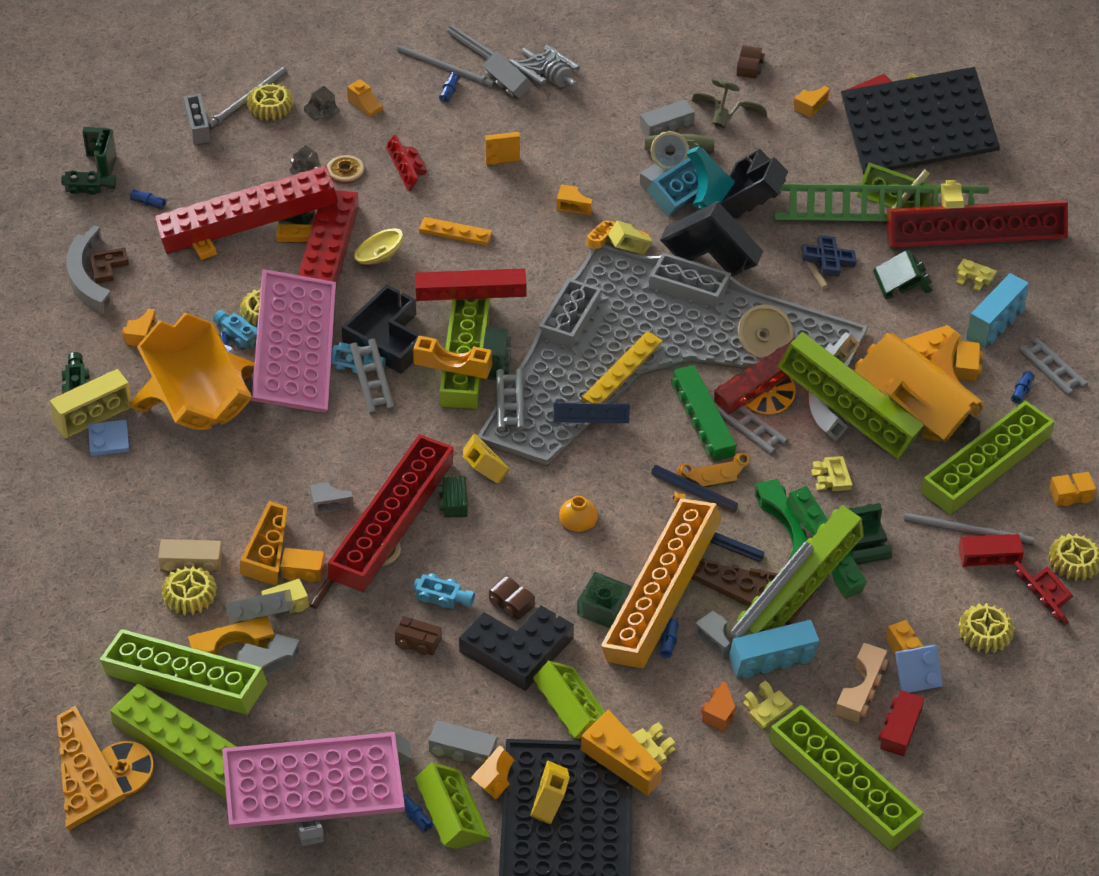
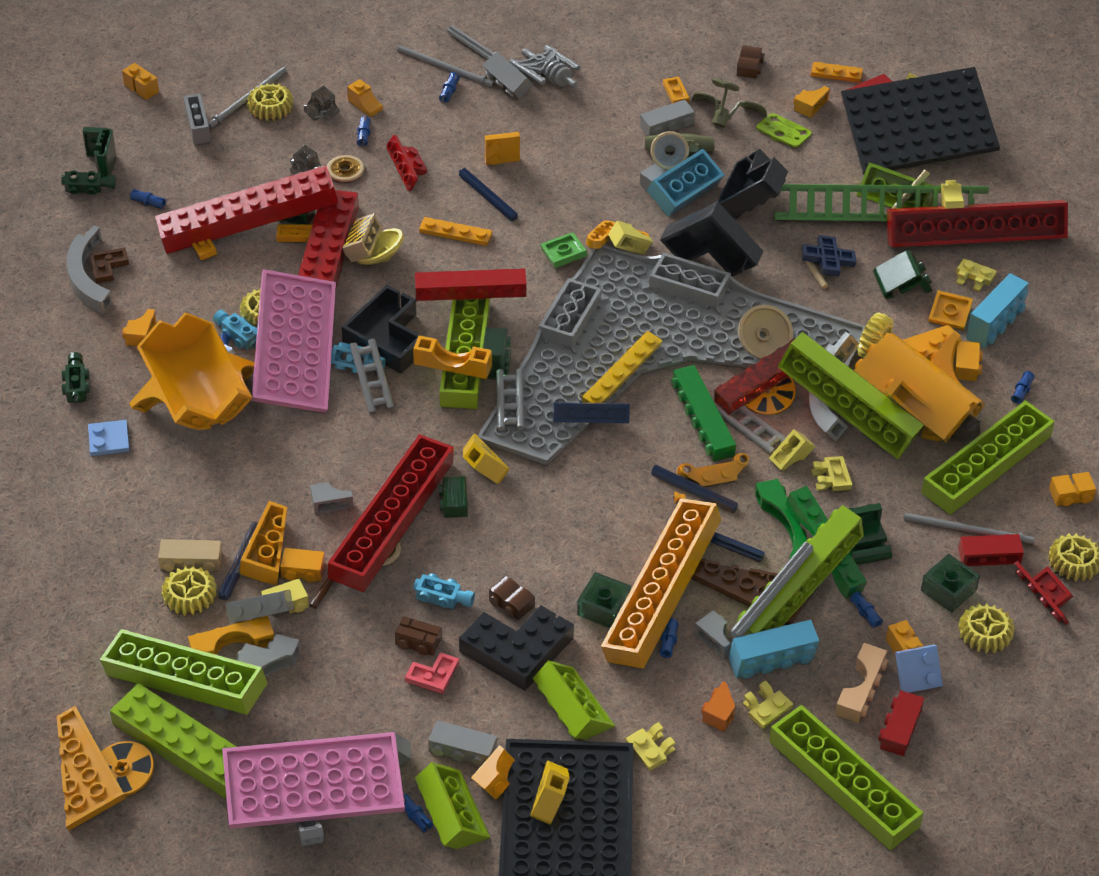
light yellow brick [49,369,132,439] -> none
light orange arch [556,184,593,215] -> none
light orange piece [559,496,598,532] -> none
light orange wedge [581,709,662,796] -> none
teal arch [686,146,735,211] -> none
light grey bar [1019,338,1088,396] -> none
none -> light orange piece [122,63,159,100]
none -> dark blue axle [218,522,258,601]
none -> tan brick [343,213,382,263]
none -> blue pin [357,116,371,146]
none -> coral plate [405,653,459,694]
none -> dark blue axle [459,168,518,221]
none -> bright green plate [540,232,588,268]
none -> light orange plate [663,76,690,104]
none -> lime axle [756,113,812,148]
none -> light yellow arch [769,429,816,471]
none -> light orange plate [811,62,863,83]
none -> blue pin [850,592,883,629]
none -> light yellow gear [857,312,894,359]
none -> clear green brick [921,553,980,613]
none -> light orange plate [928,290,973,330]

